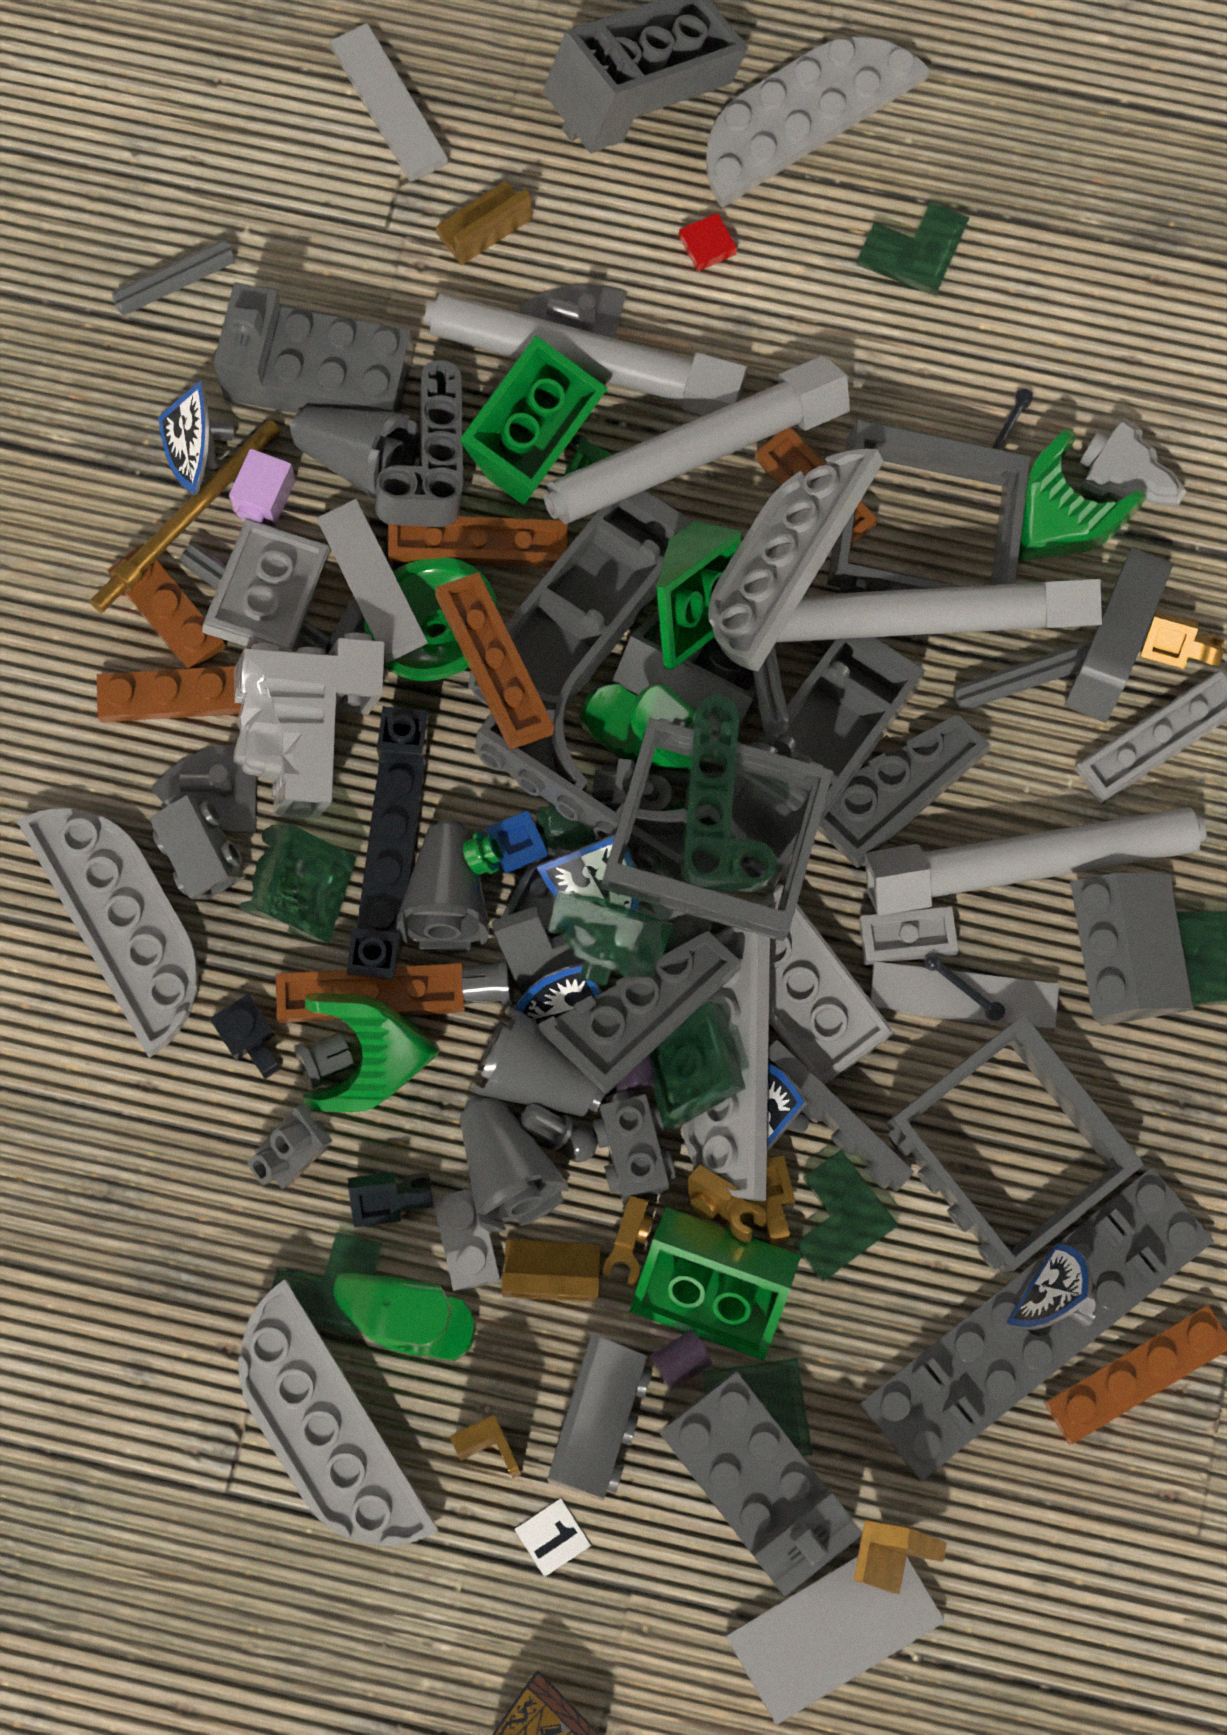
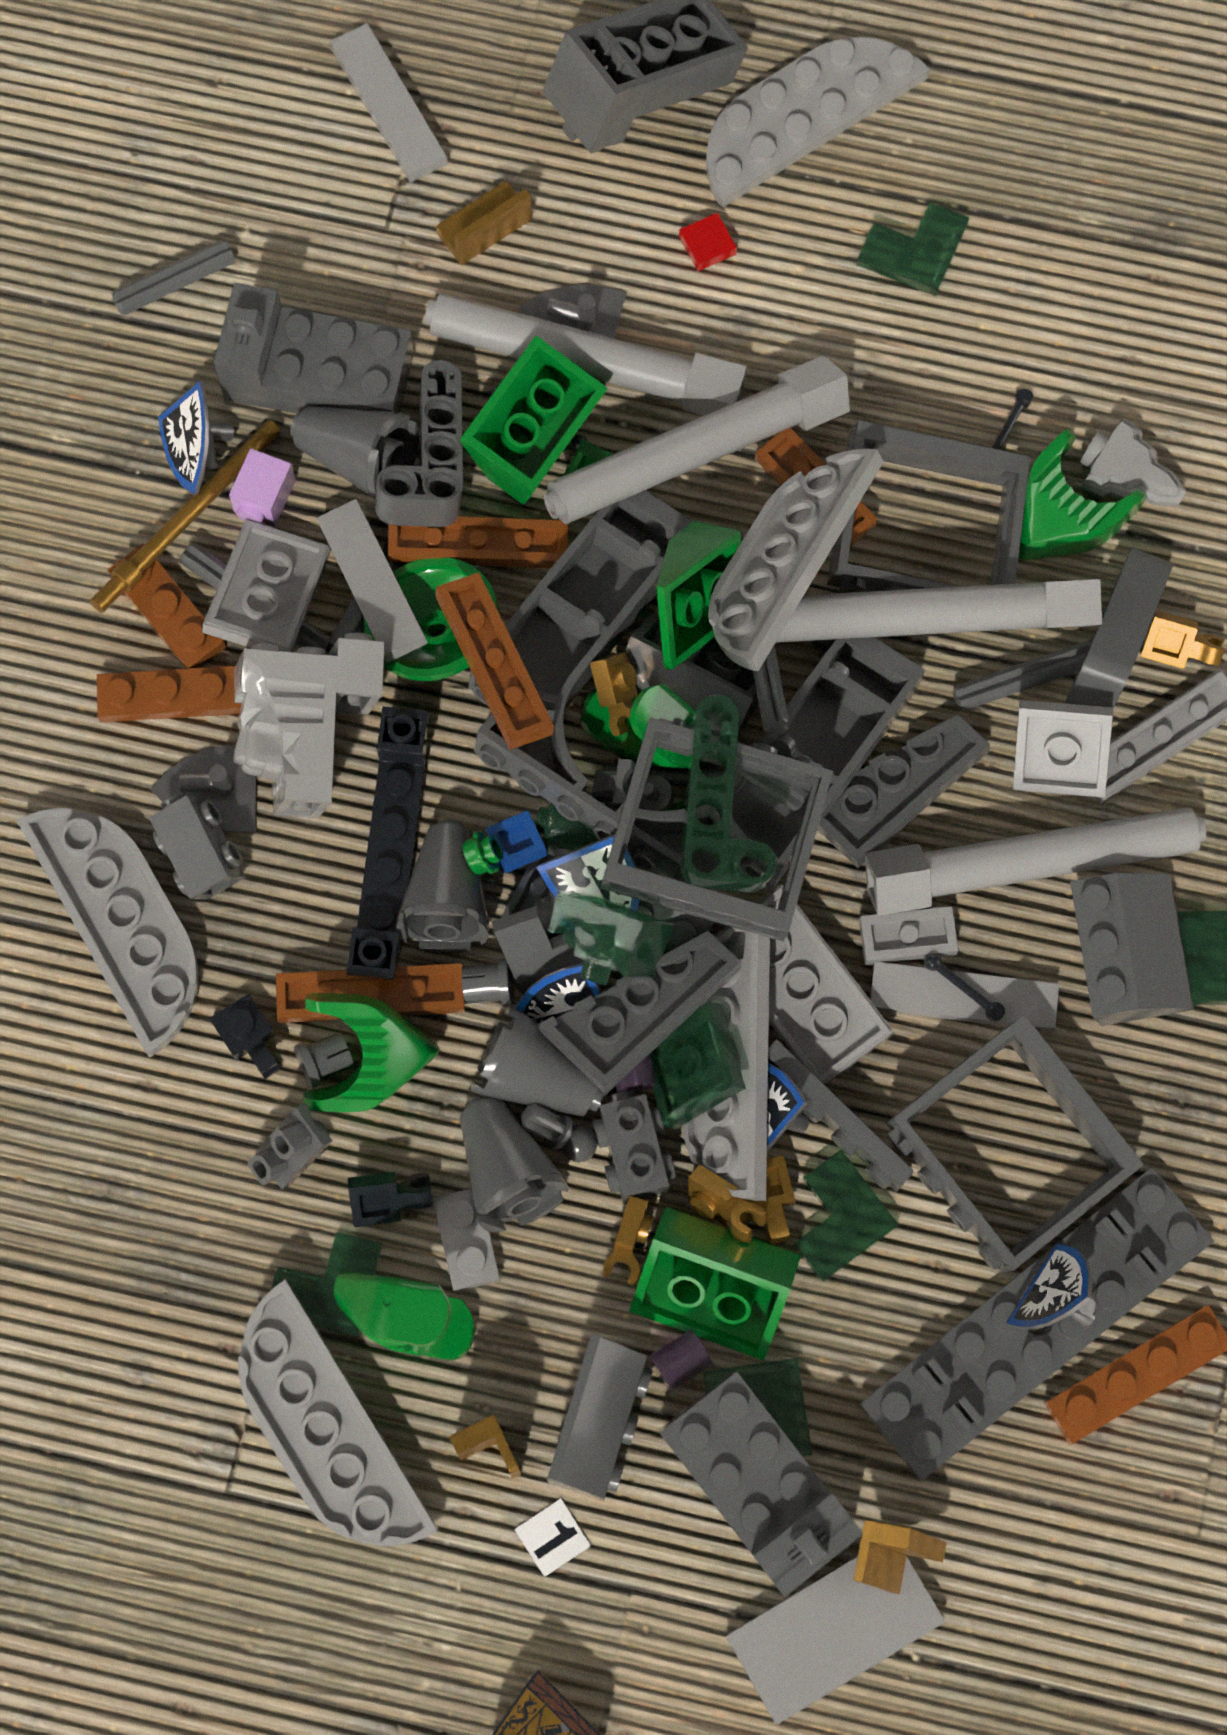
clear green brick [239,823,356,943] -> none
pearl gold panel [501,1239,601,1303] -> none
none -> pearl gold plate [590,652,638,736]
none -> bracket [1013,700,1113,798]

